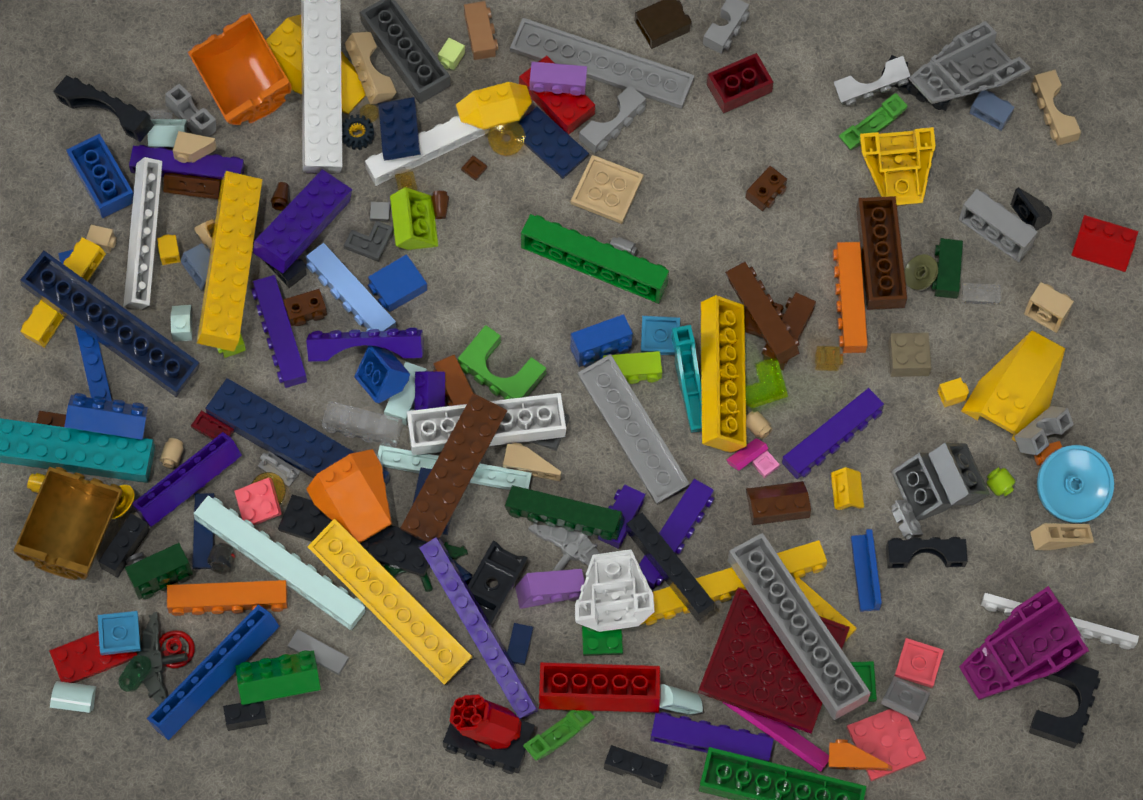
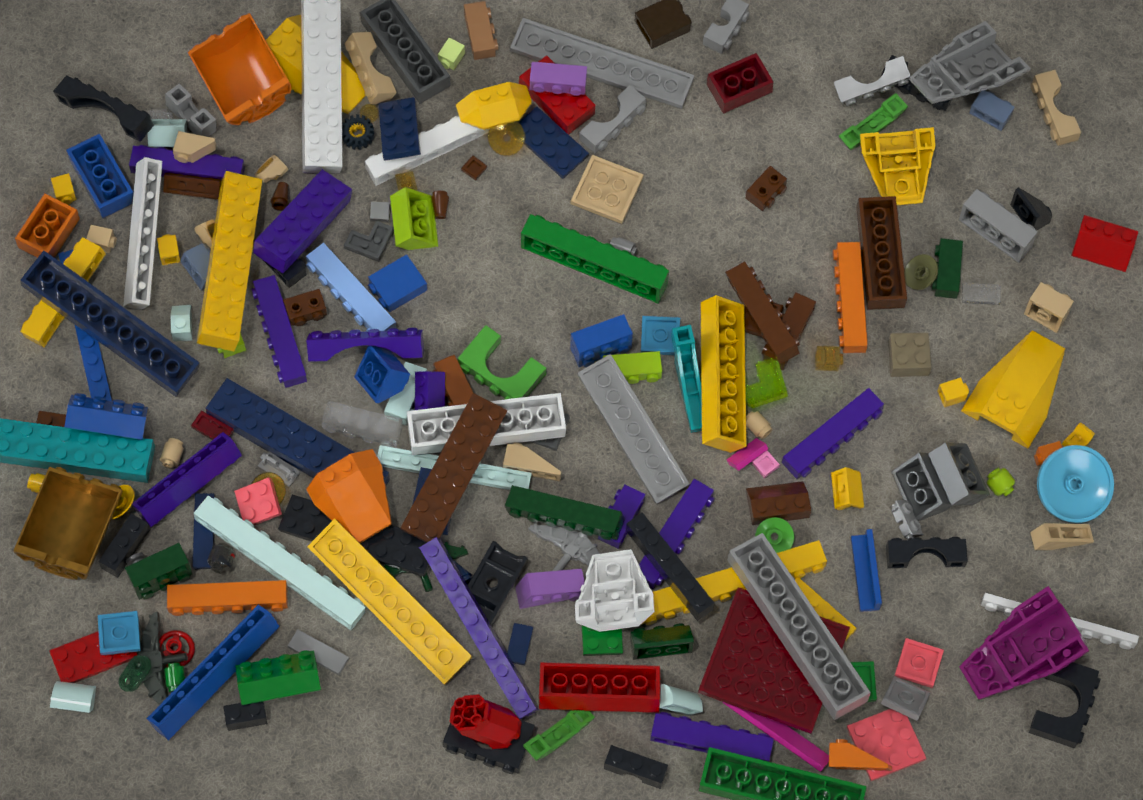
light grey arch [1014,406,1074,455] -> none
none -> orange brick [15,193,80,258]
none -> yellow brick [51,173,76,205]
none -> green brick [164,663,186,693]
none -> tan rock [255,155,288,183]
none -> dark green slope [630,623,694,660]
none -> bright green dish [755,517,794,553]
none -> yellow bracket [1061,422,1095,447]

